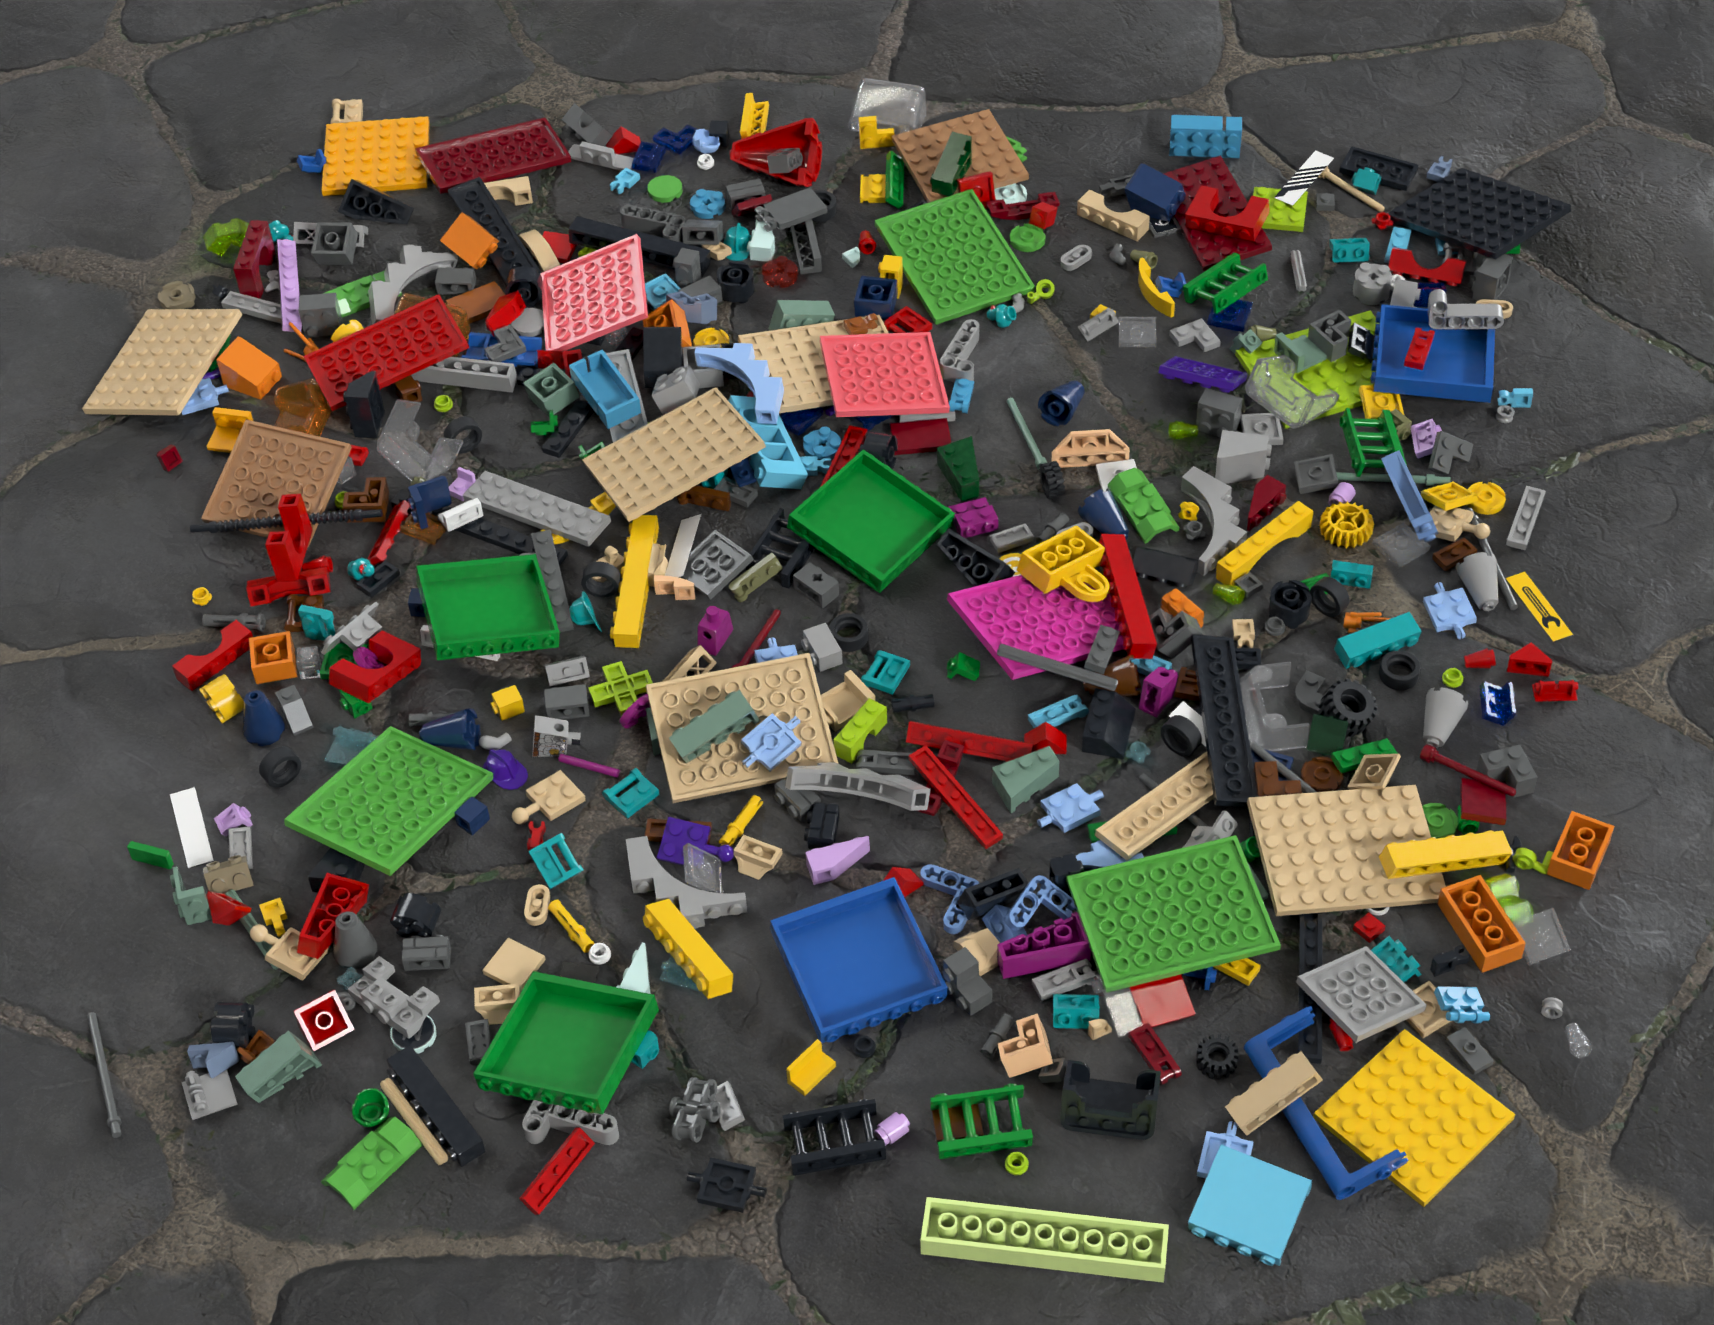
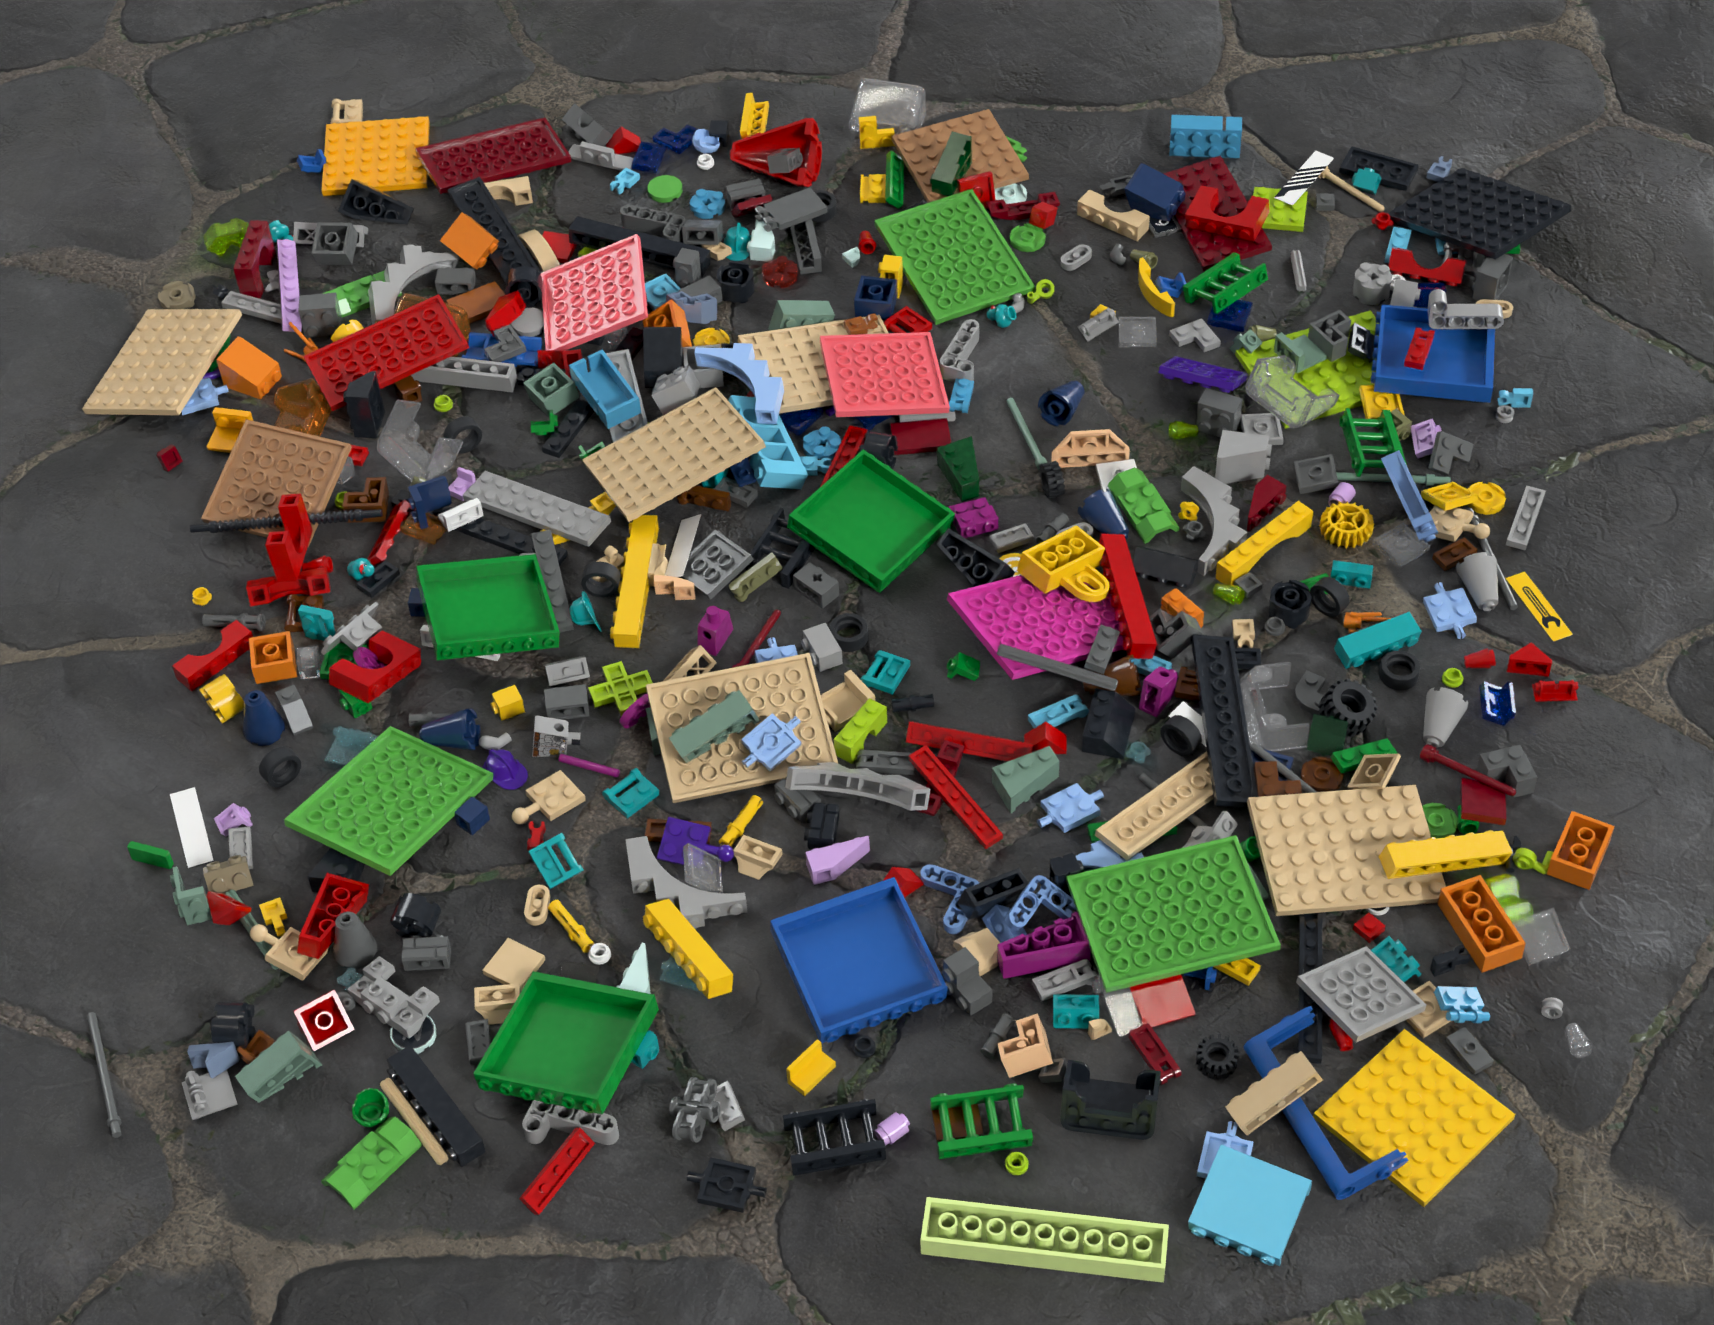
teal bracket [1330,238,1370,263] -> none

